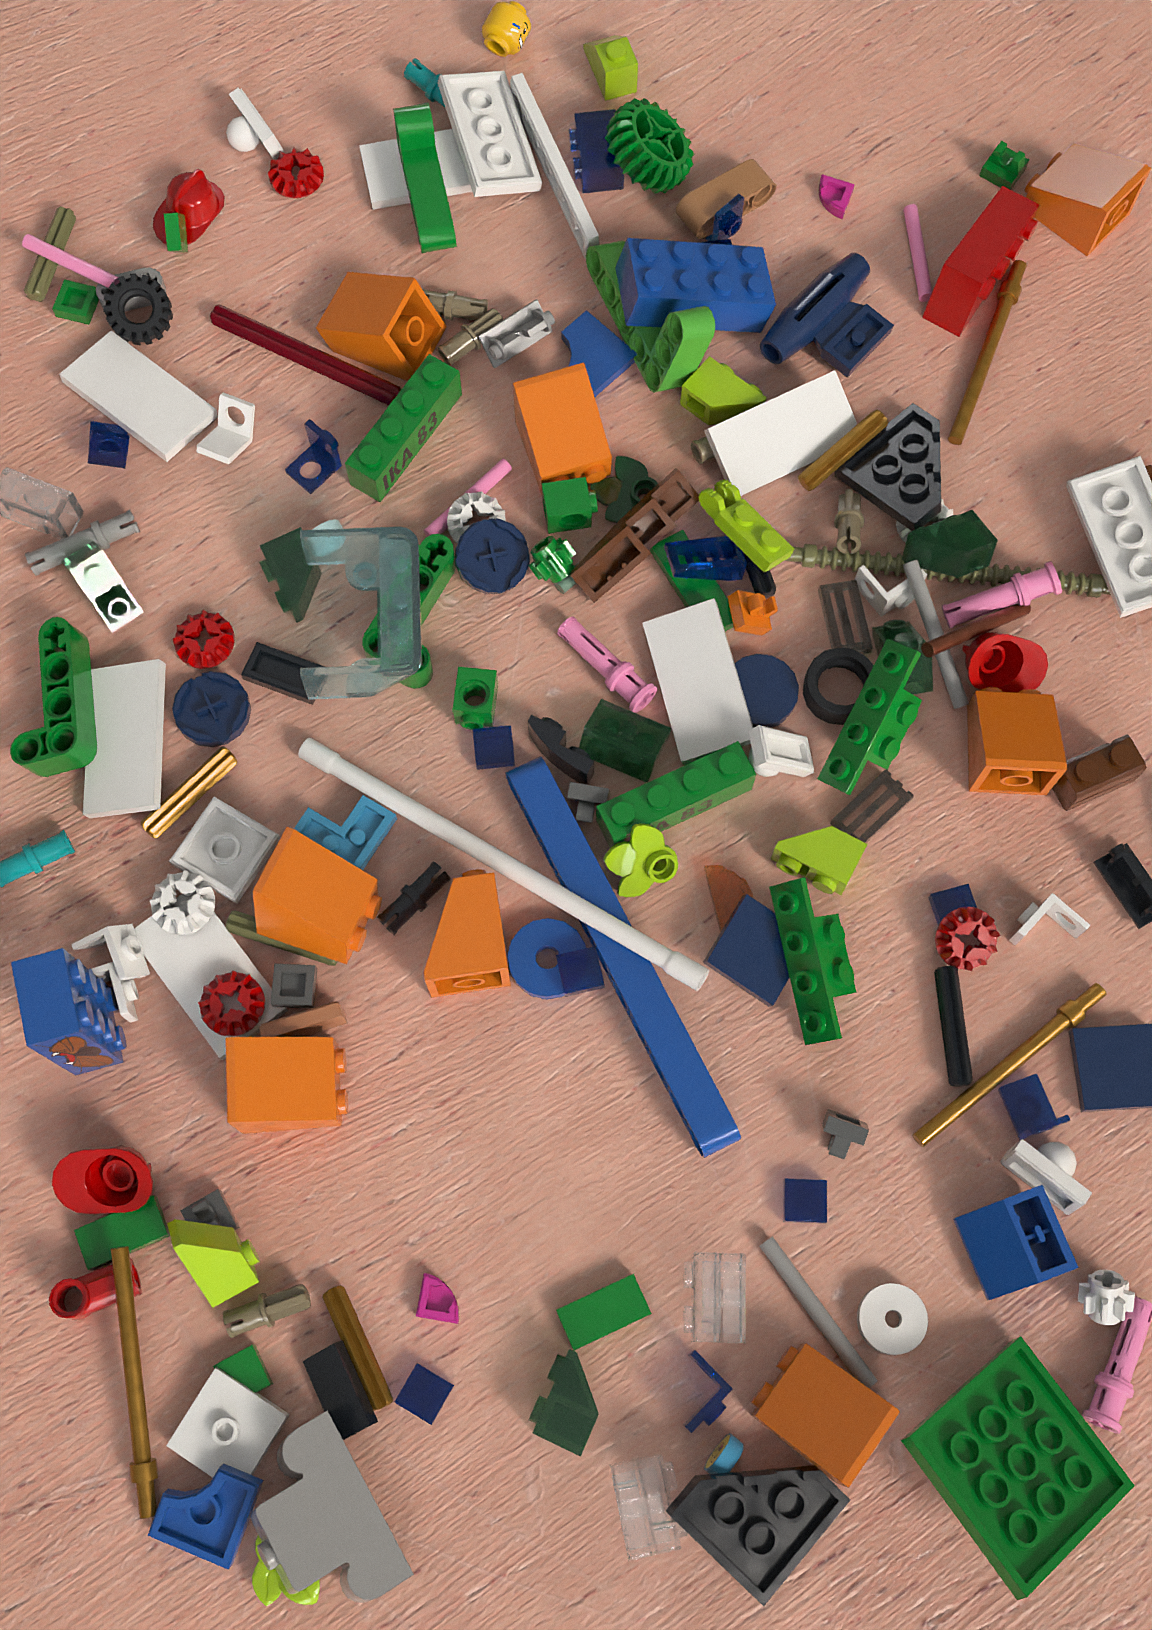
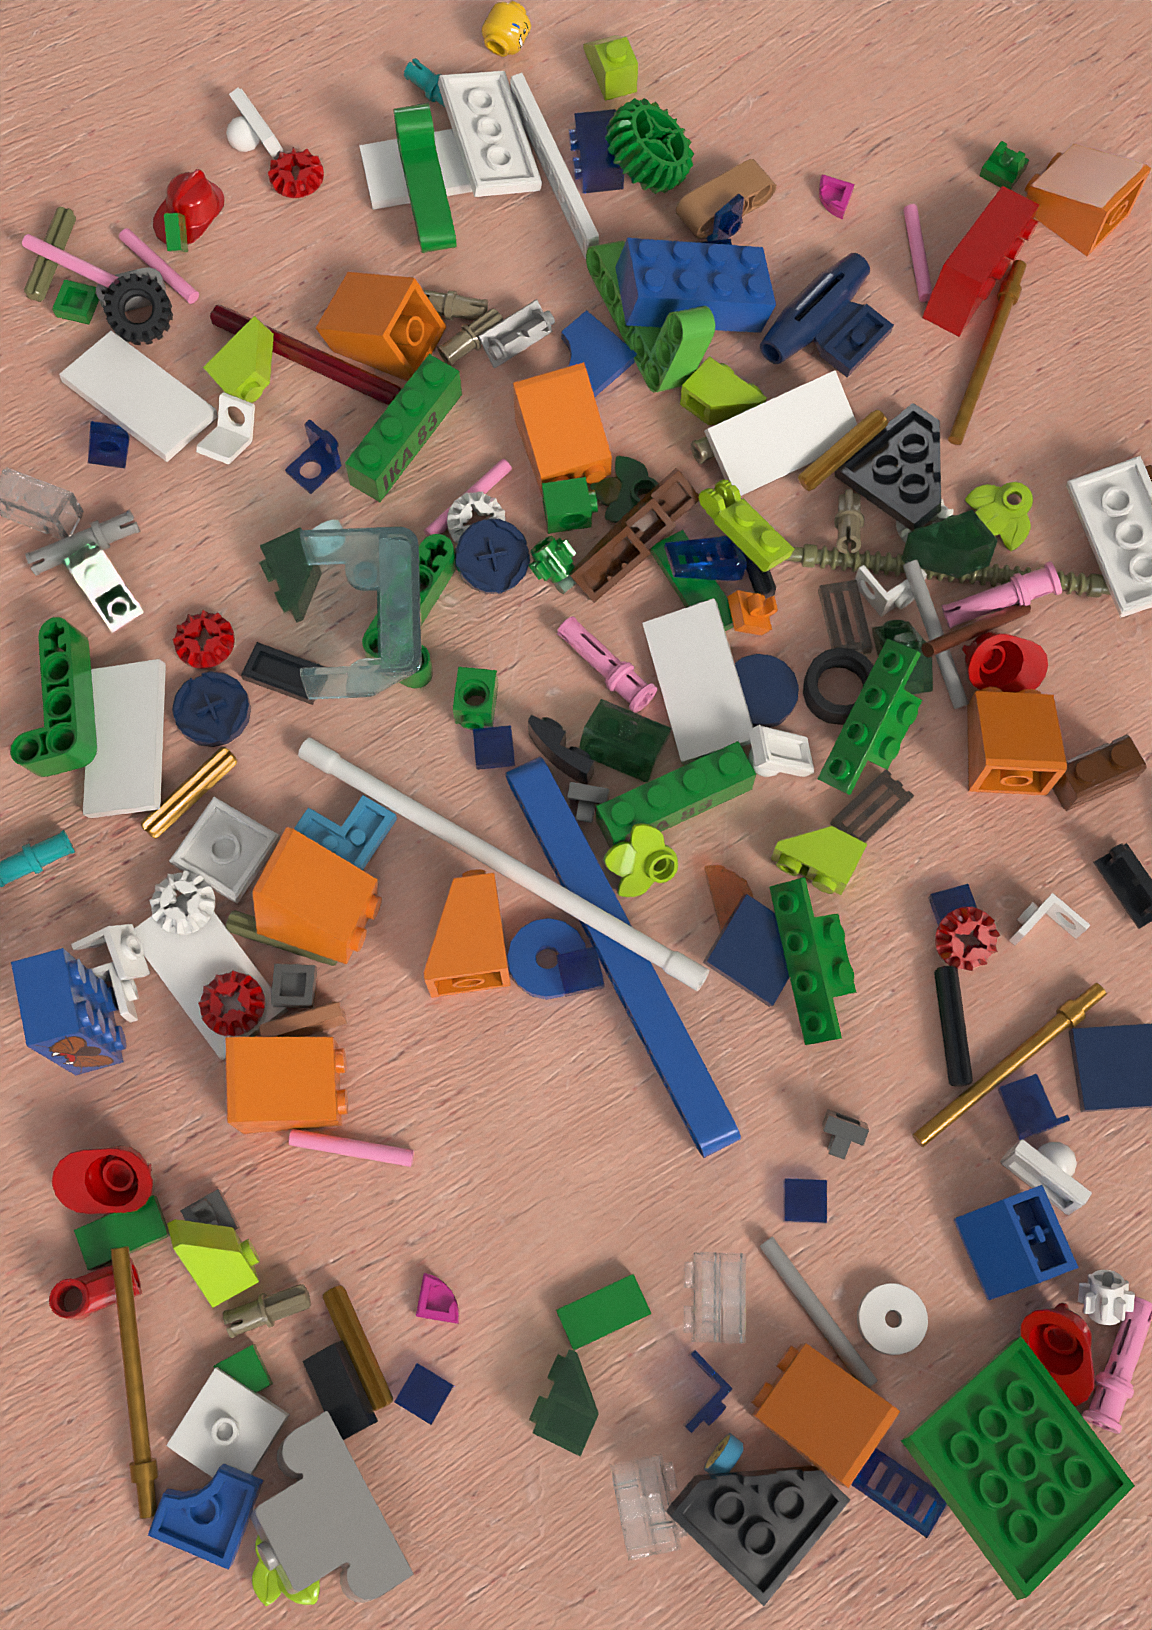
black pin [376,861,451,935] -> none
none -> bright pink bar [119,228,199,304]
none -> lime slope [203,316,274,403]
none -> bright pink bar [289,1129,414,1167]
none -> clear blue slope [851,1448,948,1539]
none -> lime plate [965,482,1033,552]
none -> red piece [1021,1303,1094,1406]

